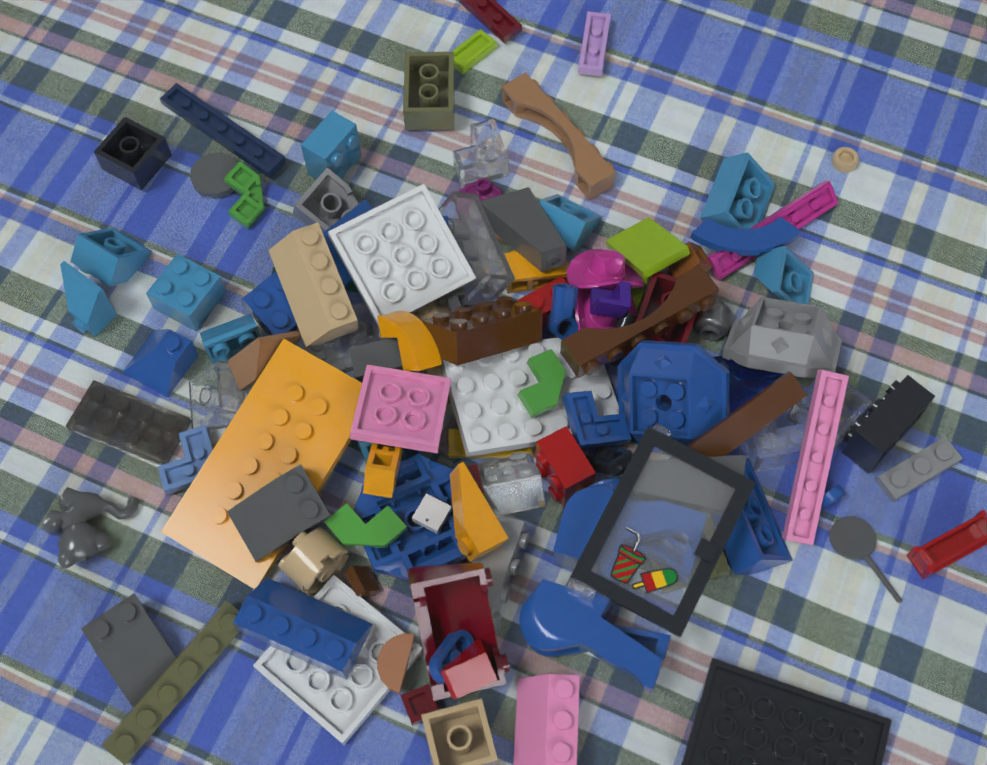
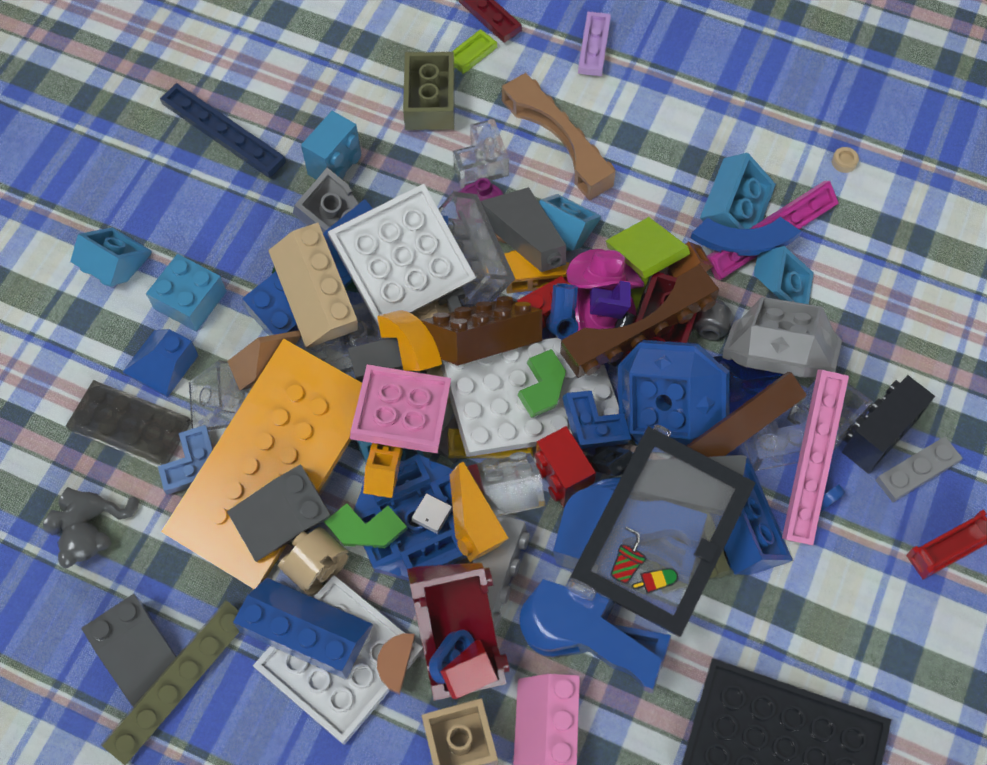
dark azure slope [60,261,117,337] -> none
black brick [94,116,172,191] -> none
dark grey tile [190,153,237,199] -> none
dark azure slope [200,313,261,371] -> none
bright green tile [224,161,265,230] -> none
reddish brown tile [345,566,382,597] -> none
dark red plate [400,683,439,726] -> none
dark grey piece [829,516,902,603] -> none

